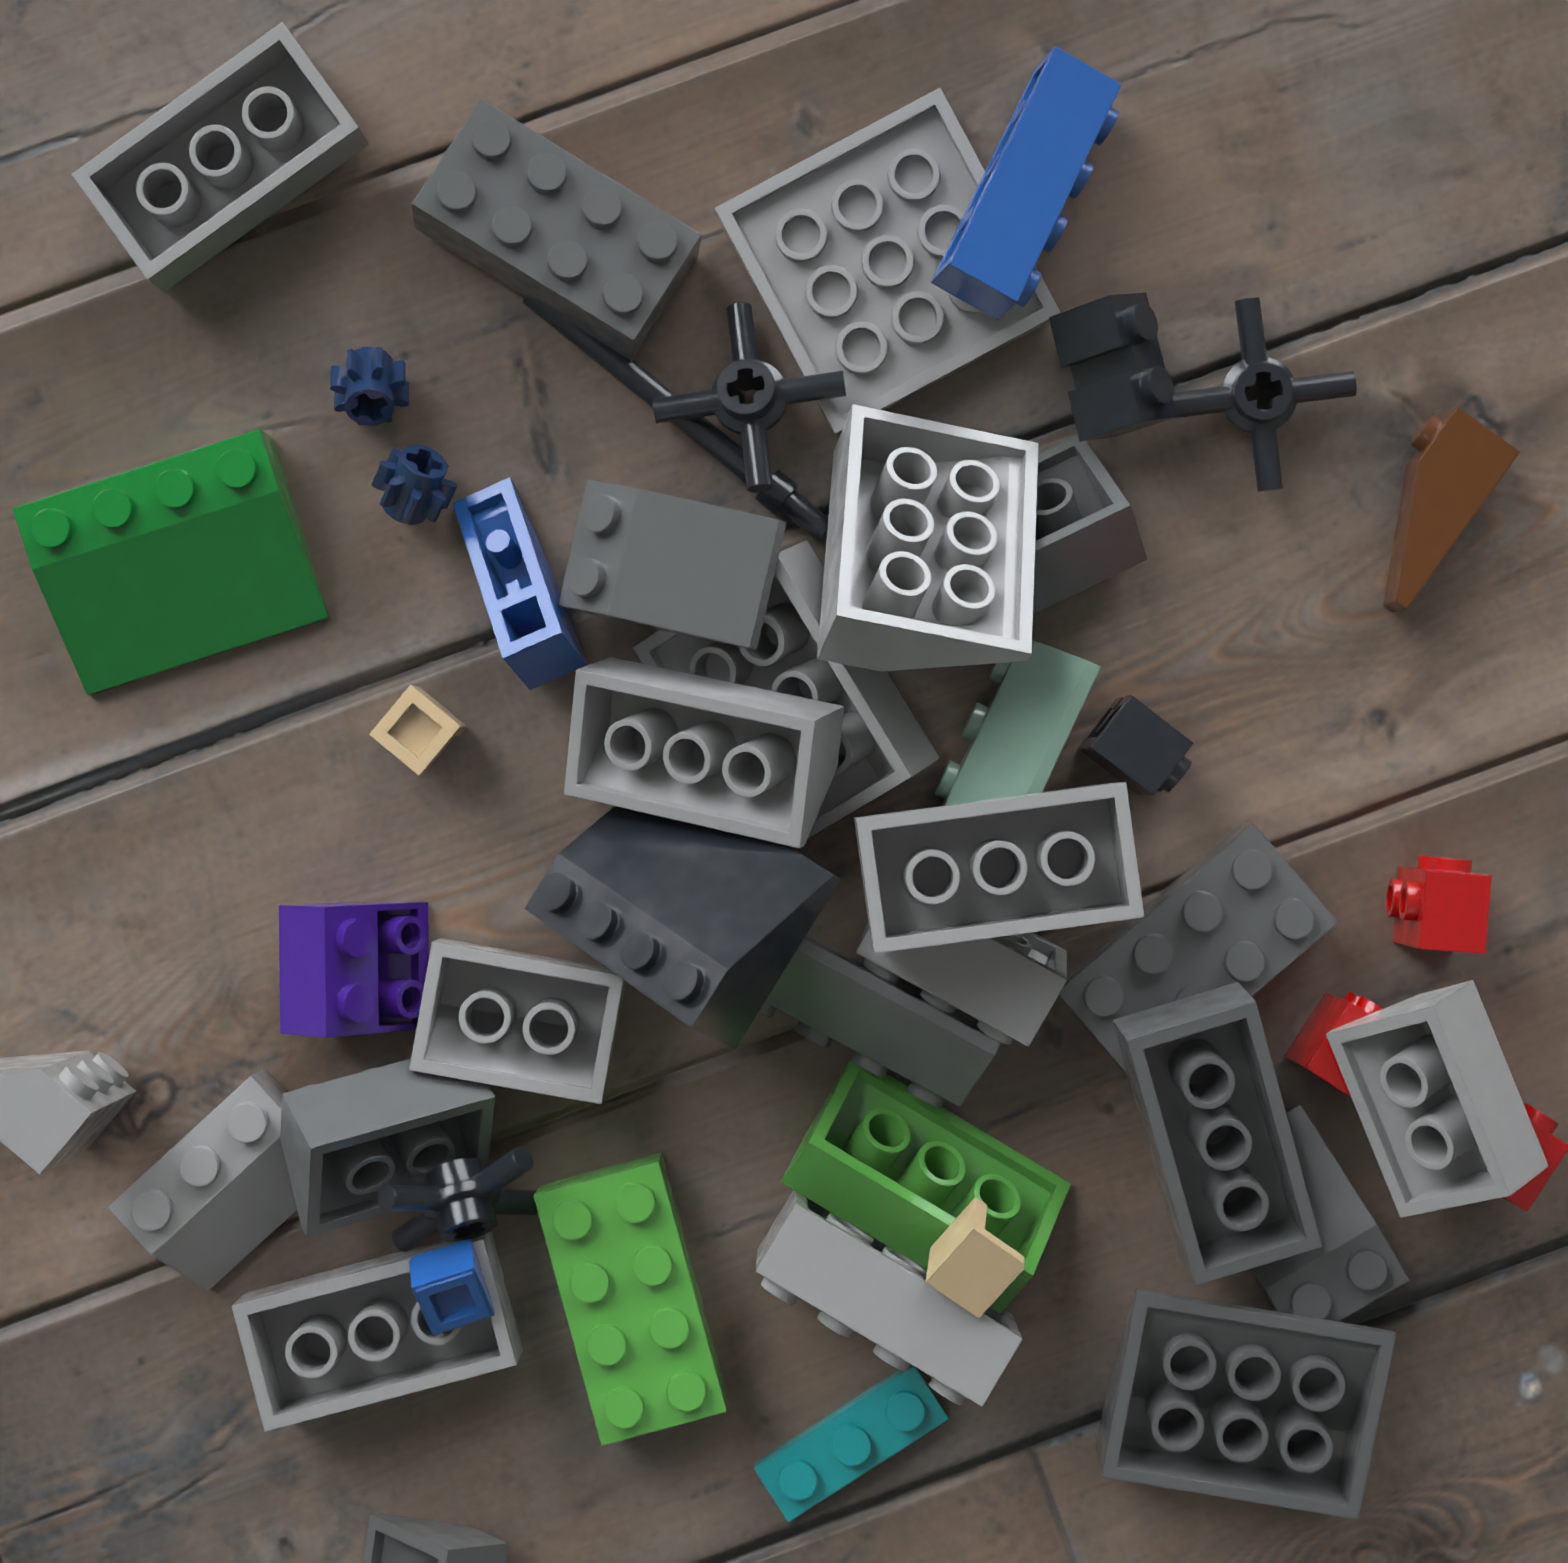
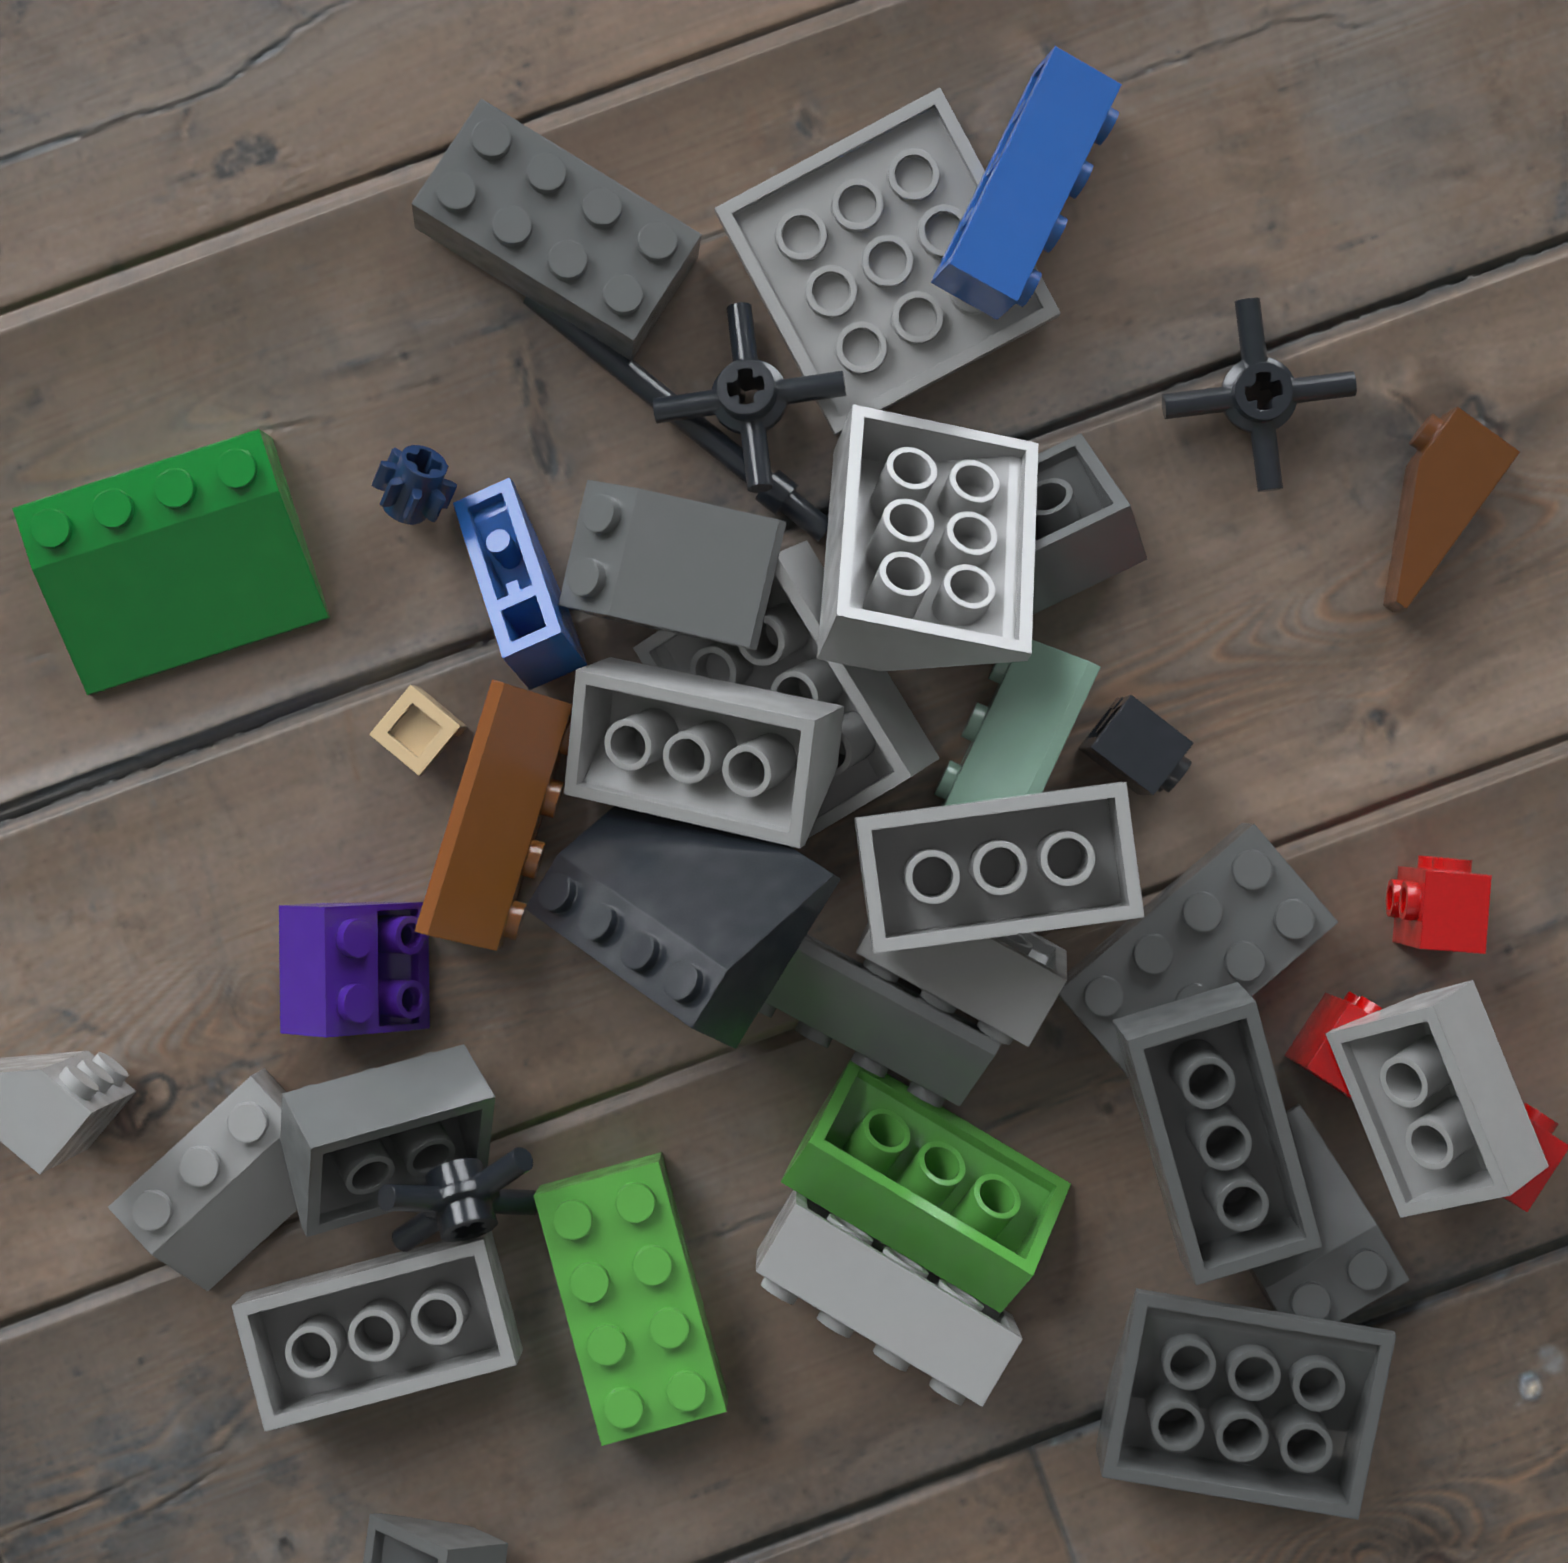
light grey brick [71,22,369,292] -> none
dark blue gear [330,347,409,426] -> none
light grey slope [409,938,626,1104] -> none
blue slope [409,1240,495,1335] -> none
teal plate [754,1364,949,1522] -> none
tan panel [926,1197,1025,1319] -> none
black brick [1049,292,1177,442] -> none
none -> dark orange slope [415,679,573,951]

